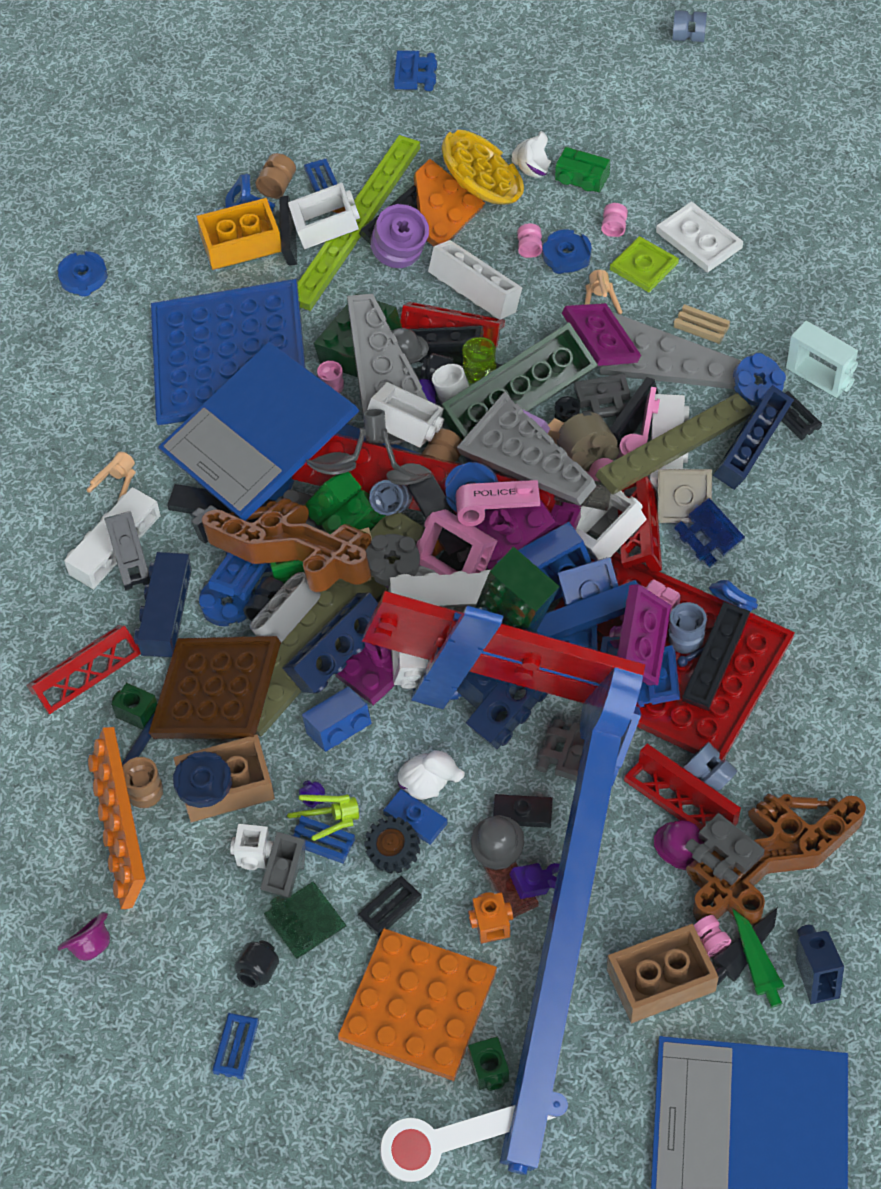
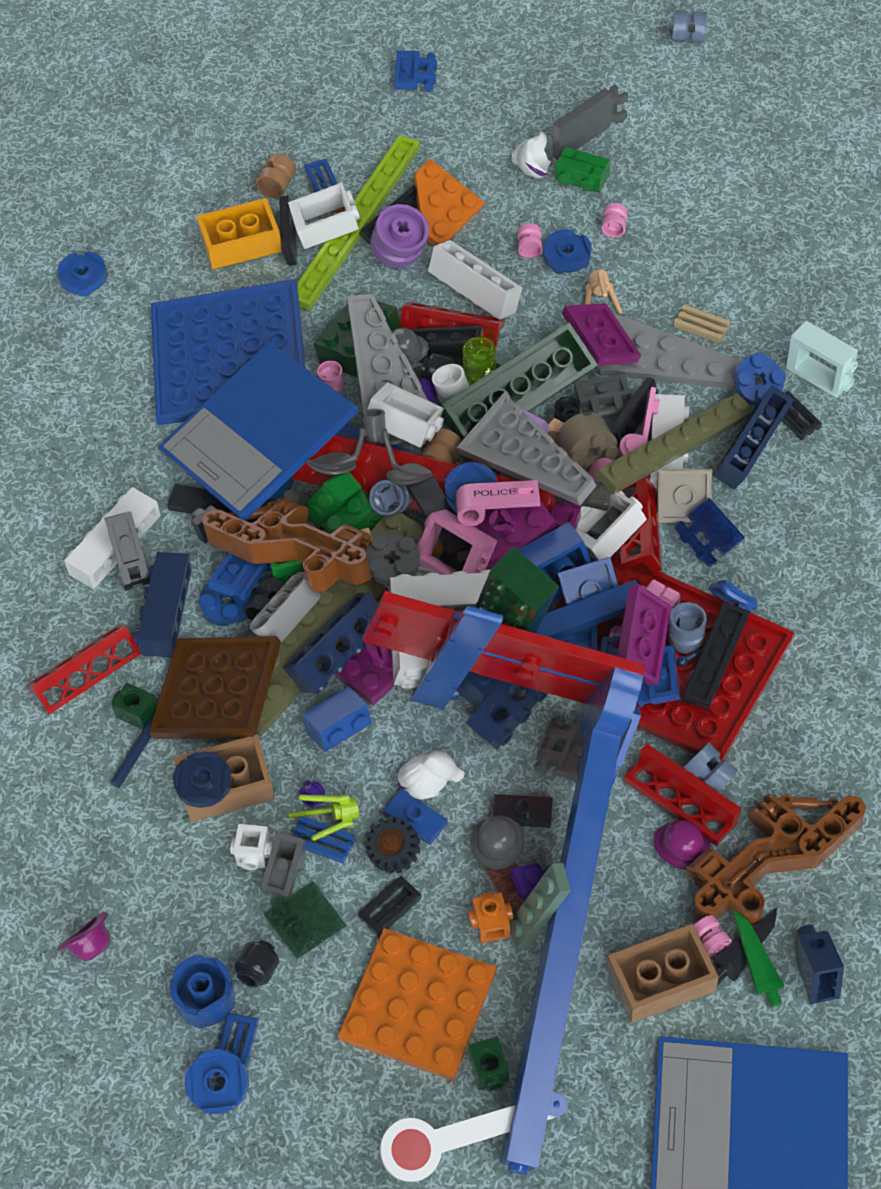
light nougat plant [87,452,136,500] -> none
orange plate [88,727,146,909] -> none
medium nougat wheel [123,757,163,808] -> none
blue piece [225,173,275,212] -> none
yellow brick [442,130,524,205] -> none
lime tile [610,236,679,292] -> none
white plate [656,201,743,273] -> none
dark grey plate [685,813,765,885] -> none
none -> blue brick [169,955,235,1028]
none -> blue plate [185,1049,249,1114]
none -> sand green plate [510,863,571,949]
none -> dark grey tile [553,84,628,160]

